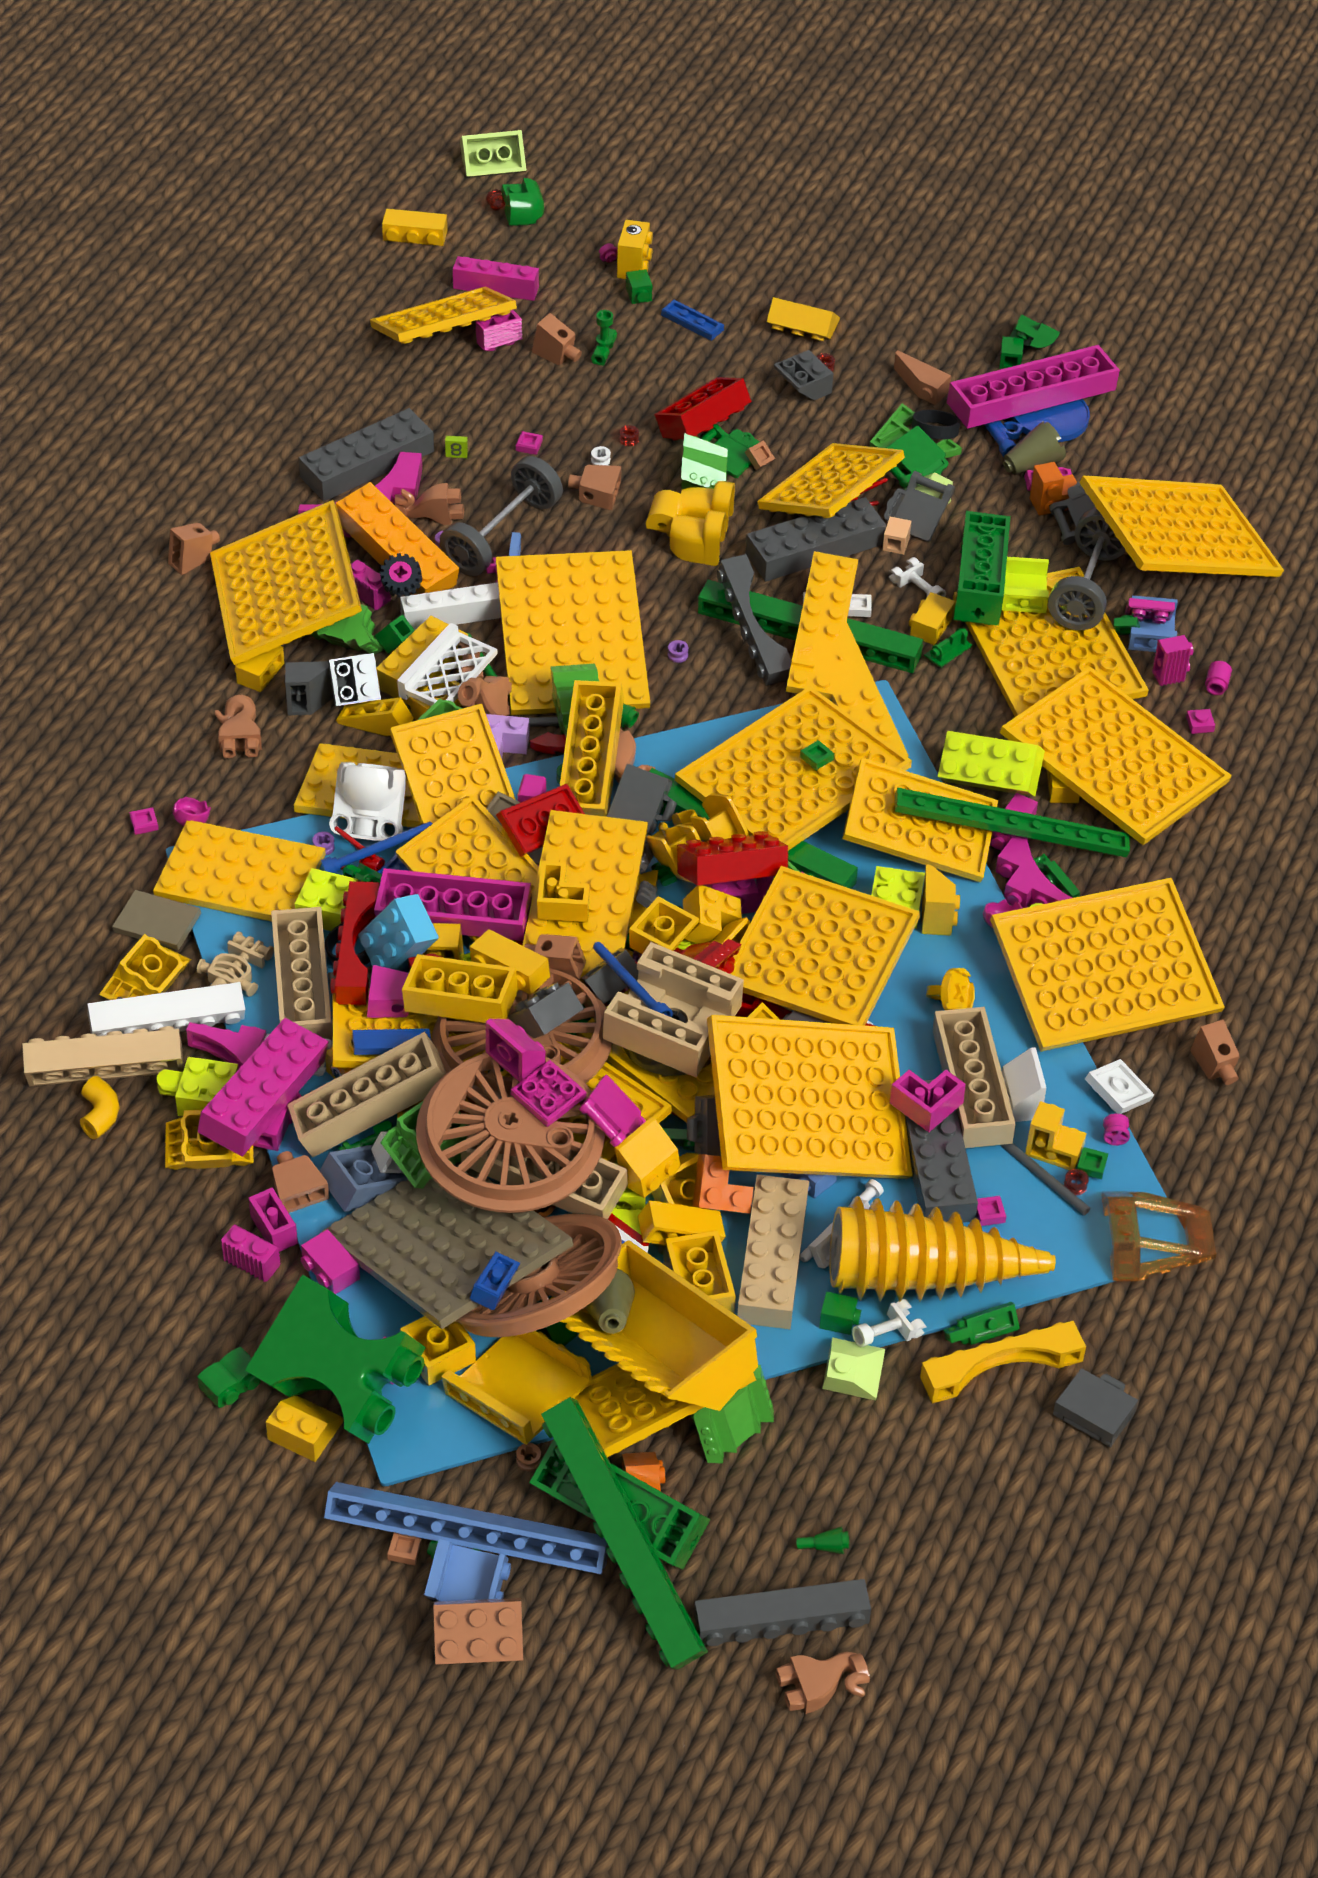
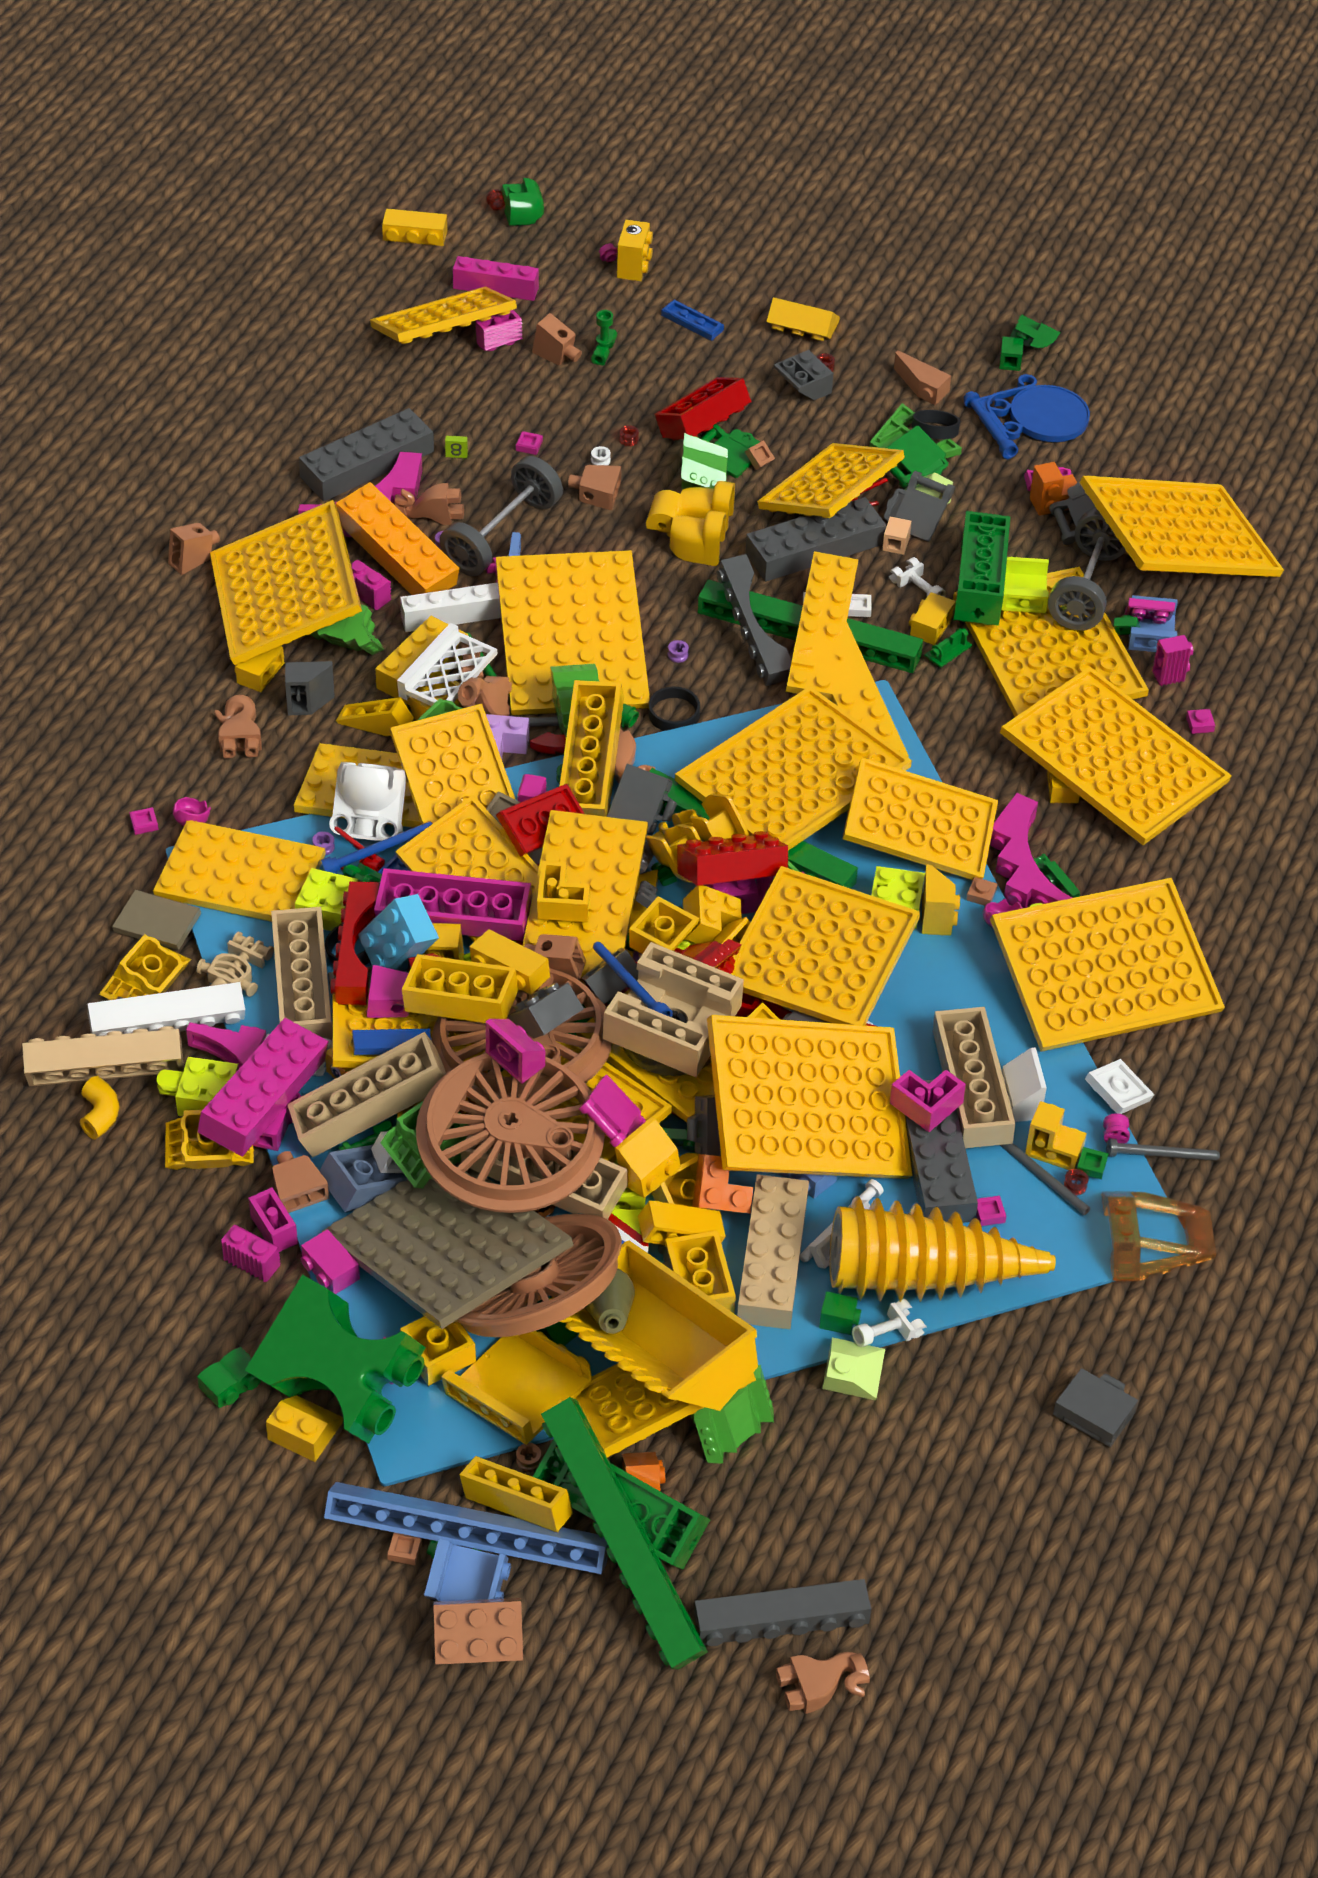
slope [328,653,381,706] -> none
green brick [375,614,415,654] -> none
black wheel [380,553,422,598] -> none
yellowish green slope [460,130,526,177] -> none
blue slope [470,1251,520,1310] -> none
dark pink tile [511,1060,586,1127] -> none
green brick [626,269,653,304] -> none
green cone [796,1526,850,1555] -> none
green plate [800,740,834,770] -> none
green plate [895,788,1130,857] -> none
yellow arch [920,1321,1086,1404] -> none
yellow tile [926,968,975,1010] -> none
neon yellow brick [937,731,1045,797] -> none
green hinge [943,1302,1020,1345] -> none
dark pink brick [947,345,1120,429] -> none
olive cone [1003,421,1066,474] -> none
nougat torso [1190,1020,1239,1085] -> none
dark pink brick [1205,661,1232,695] -> none
none -> yellow brick [459,1456,573,1532]
none -> black tyre [649,686,700,731]
none -> nougat plate [967,877,998,906]
none -> dark grey bar [1106,1138,1220,1161]

